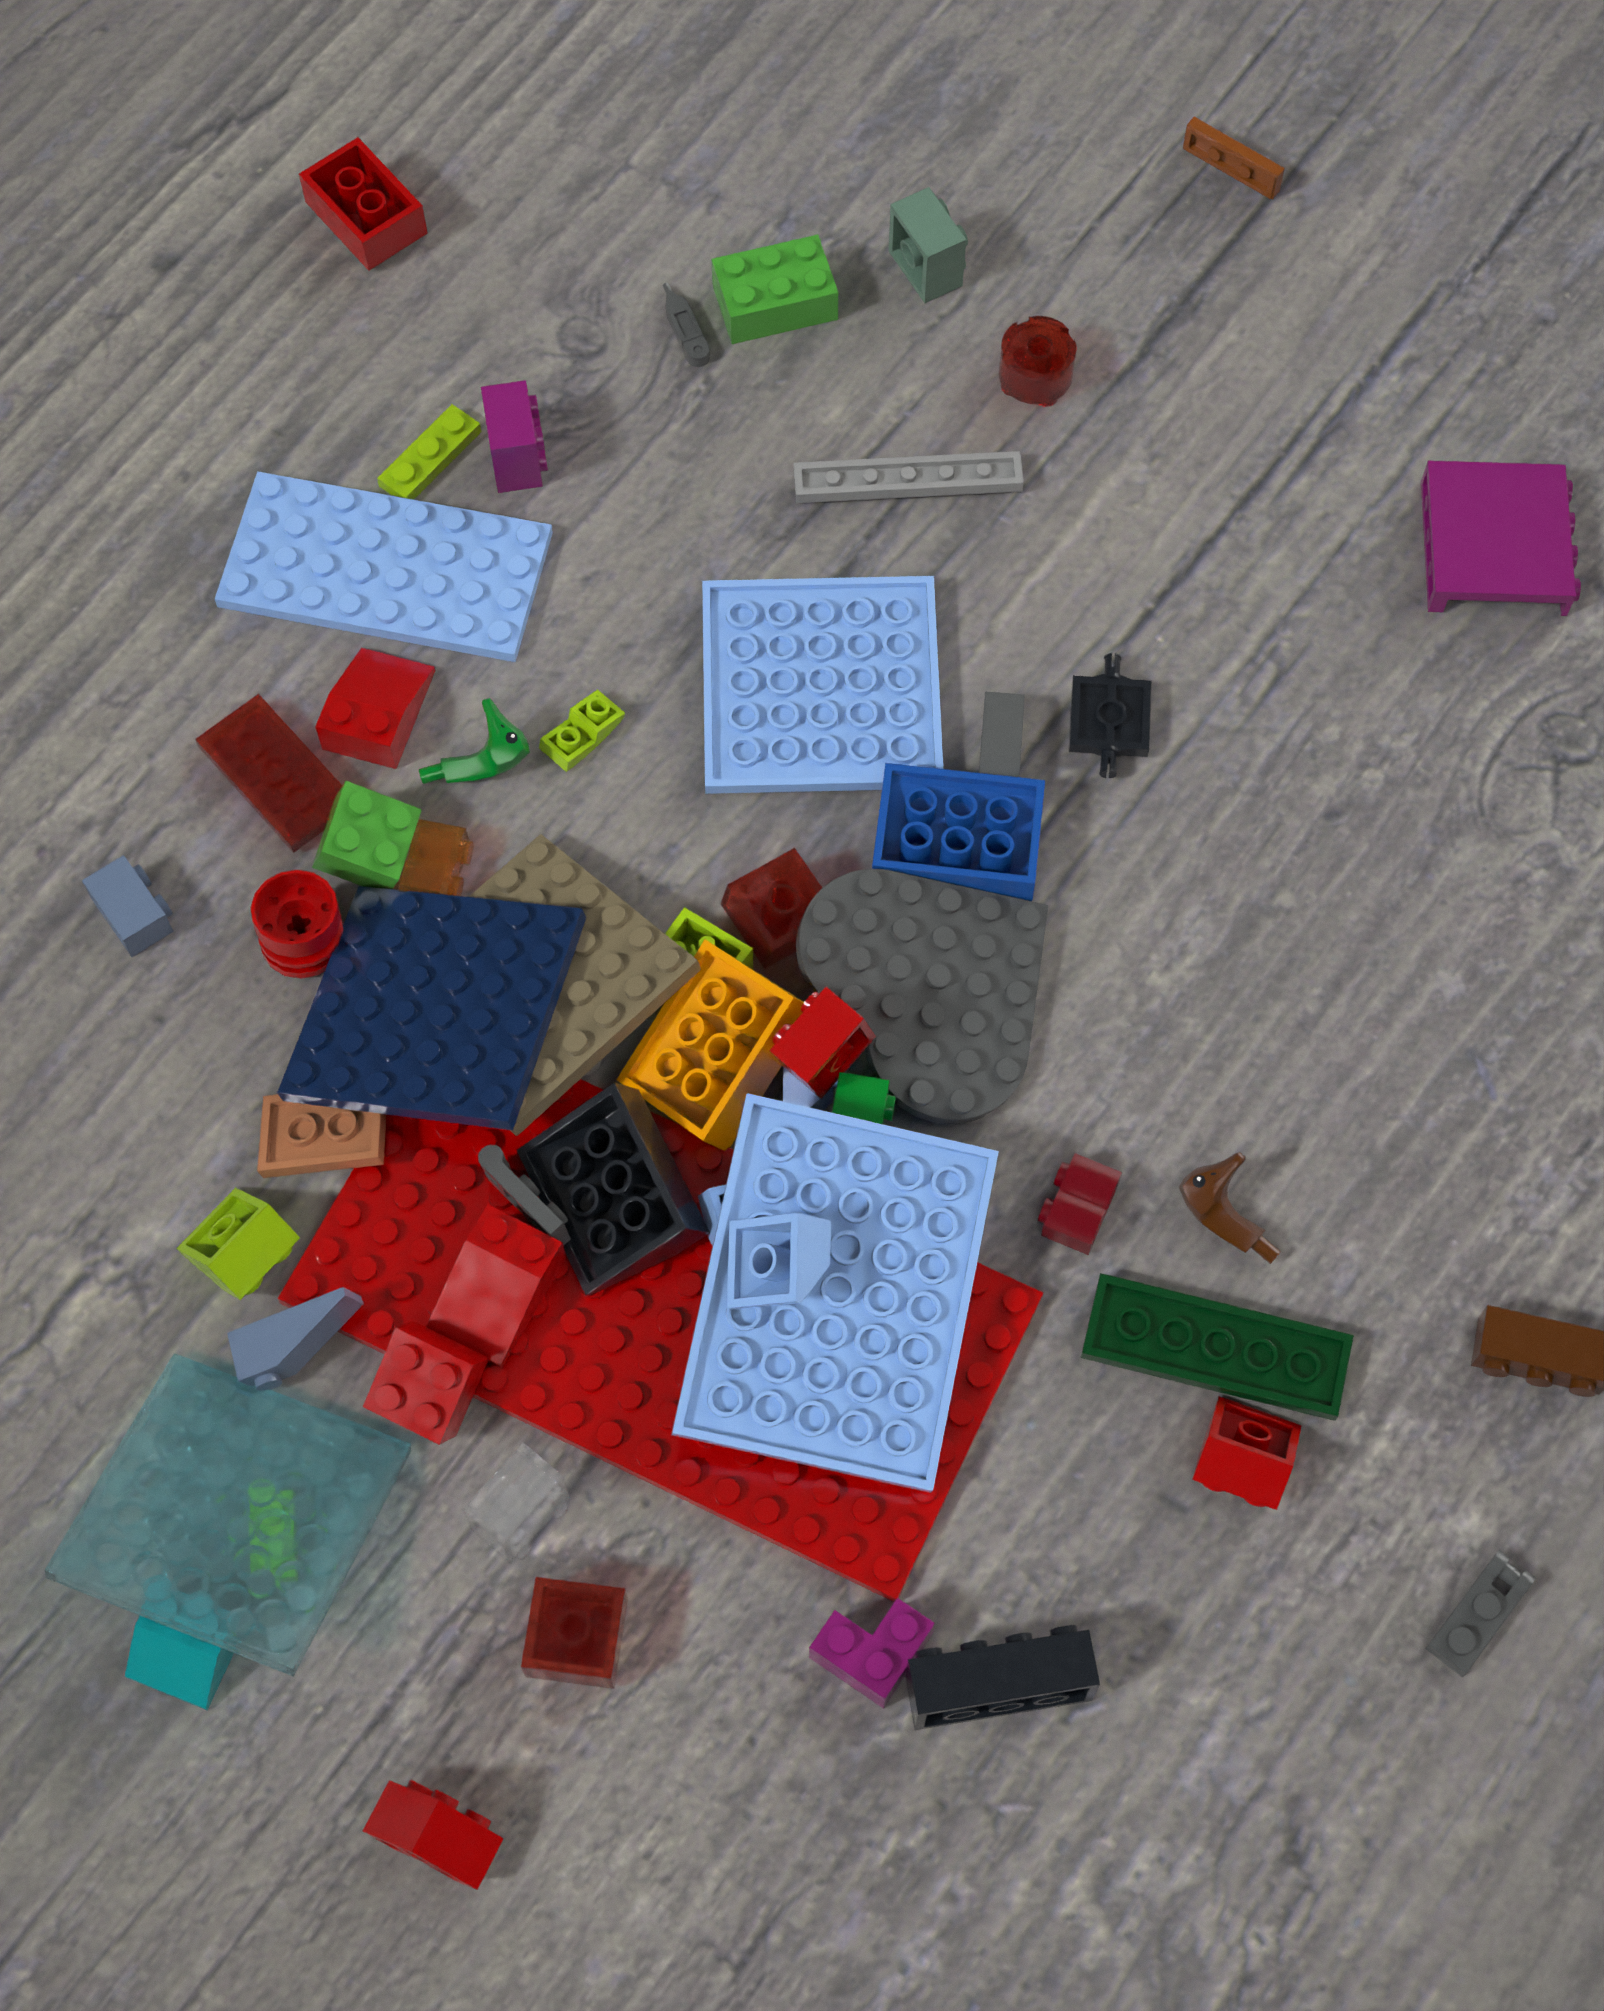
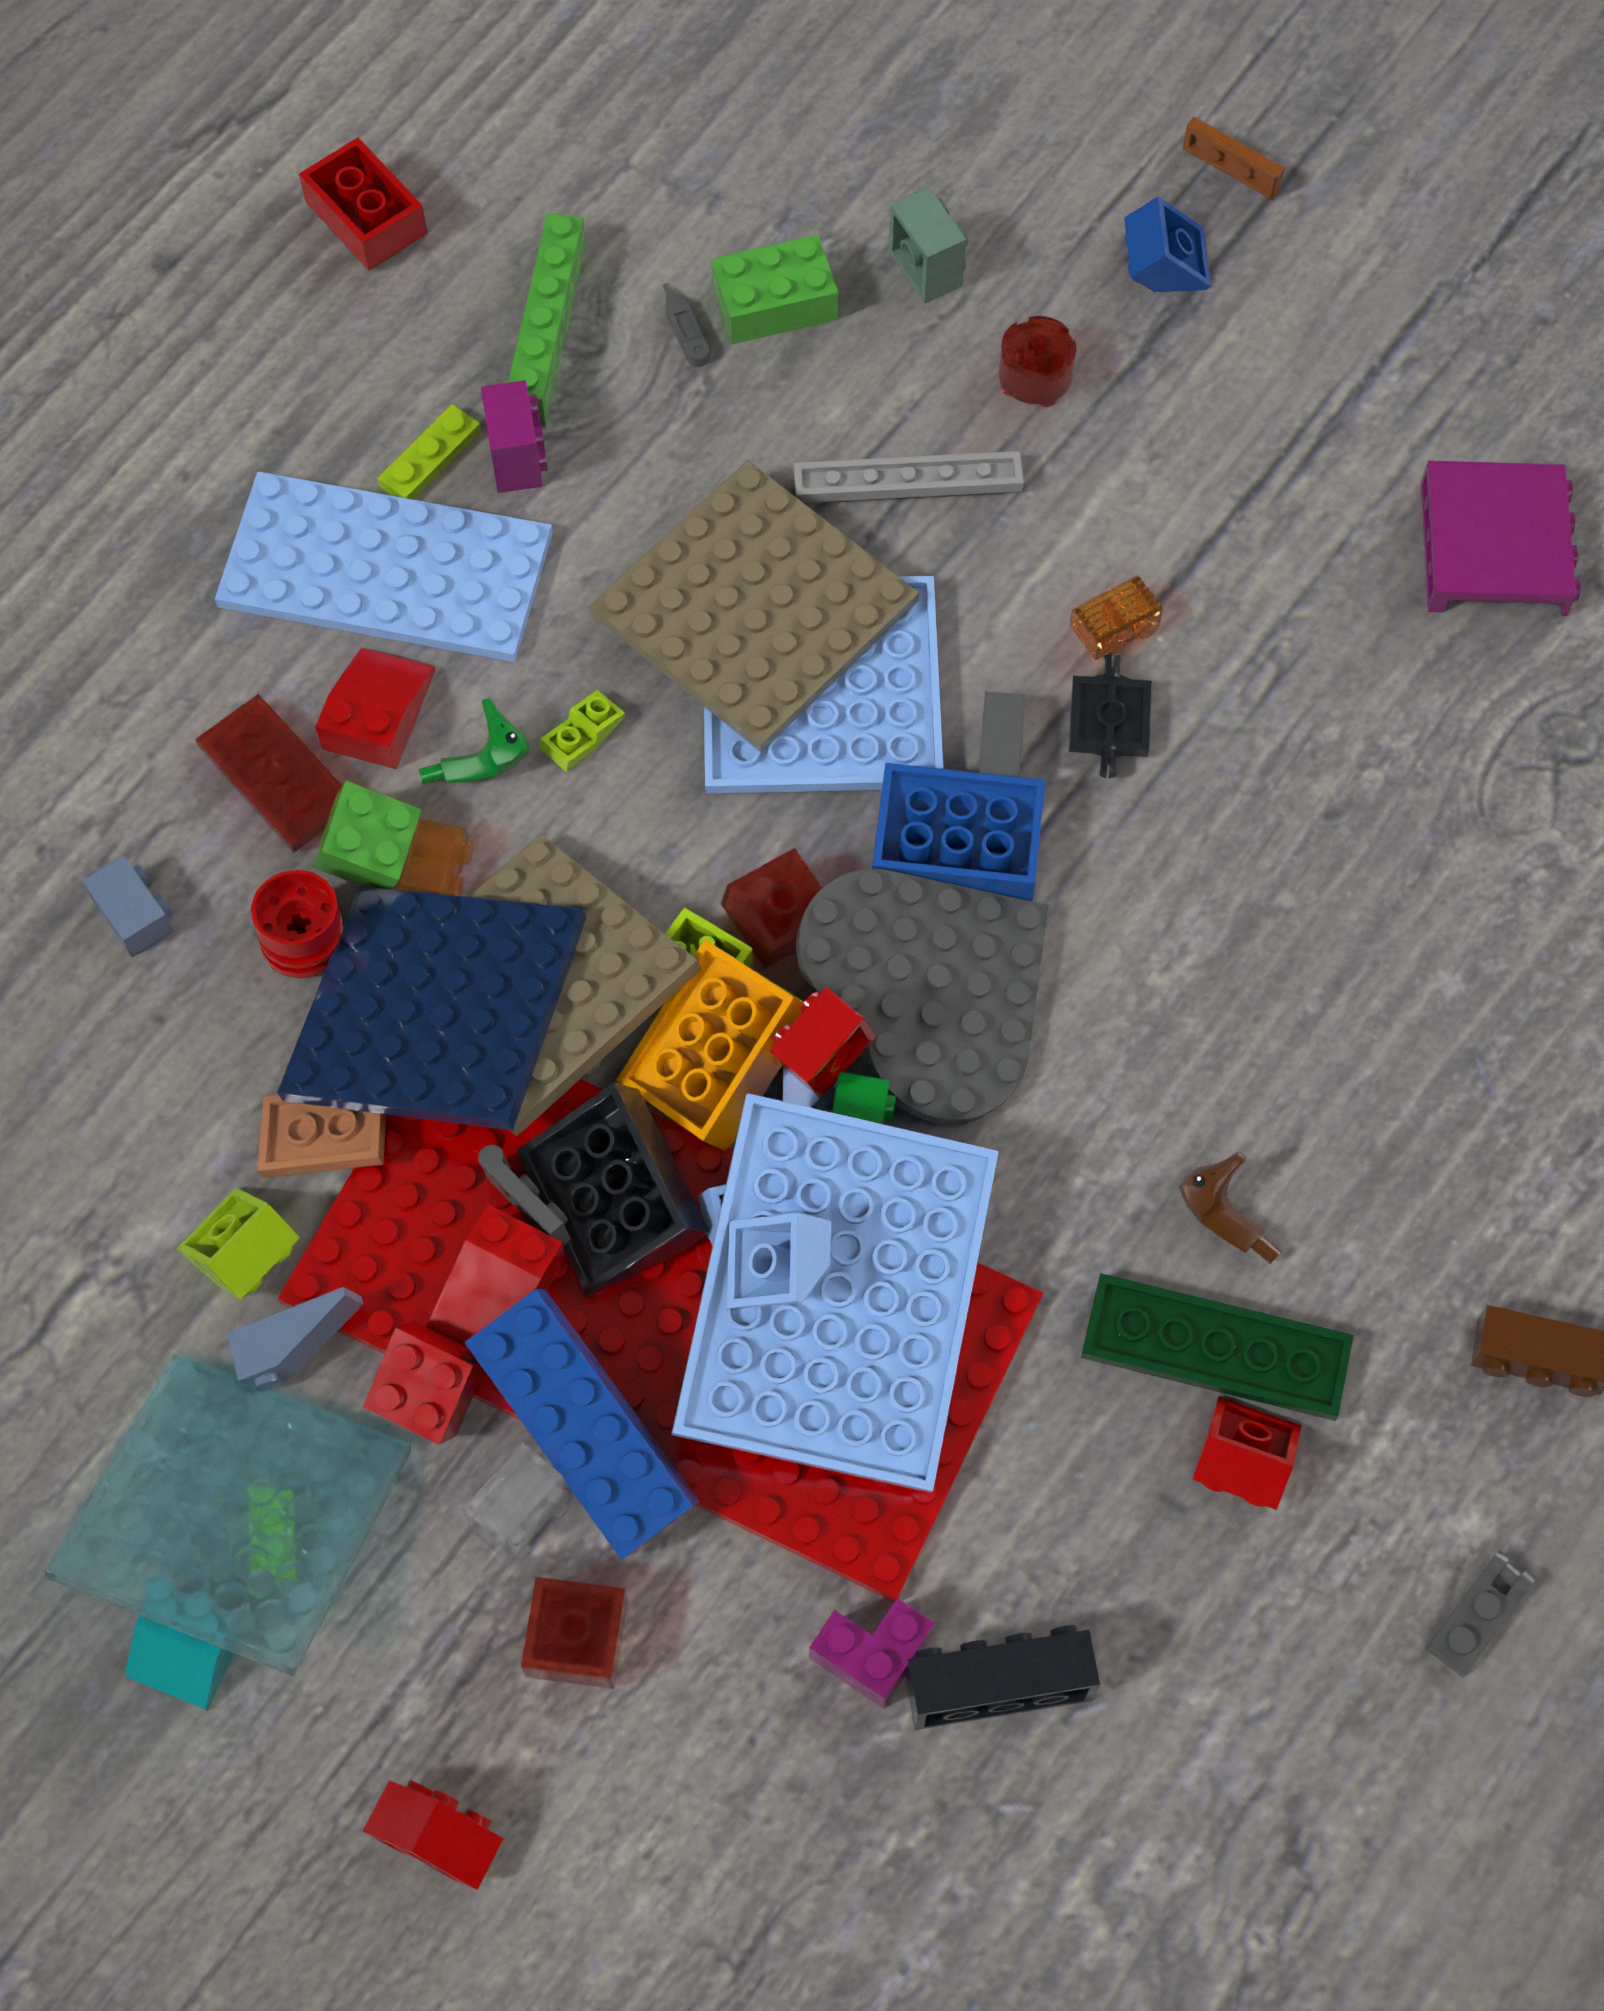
dark red brick [1037,1153,1122,1255] -> none
none -> blue brick [465,1289,700,1560]
none -> bright green brick [508,213,586,426]
none -> dark tan plate [589,460,919,752]
none -> clear orange brick [1070,575,1163,660]
none -> blue slope [1124,196,1211,292]

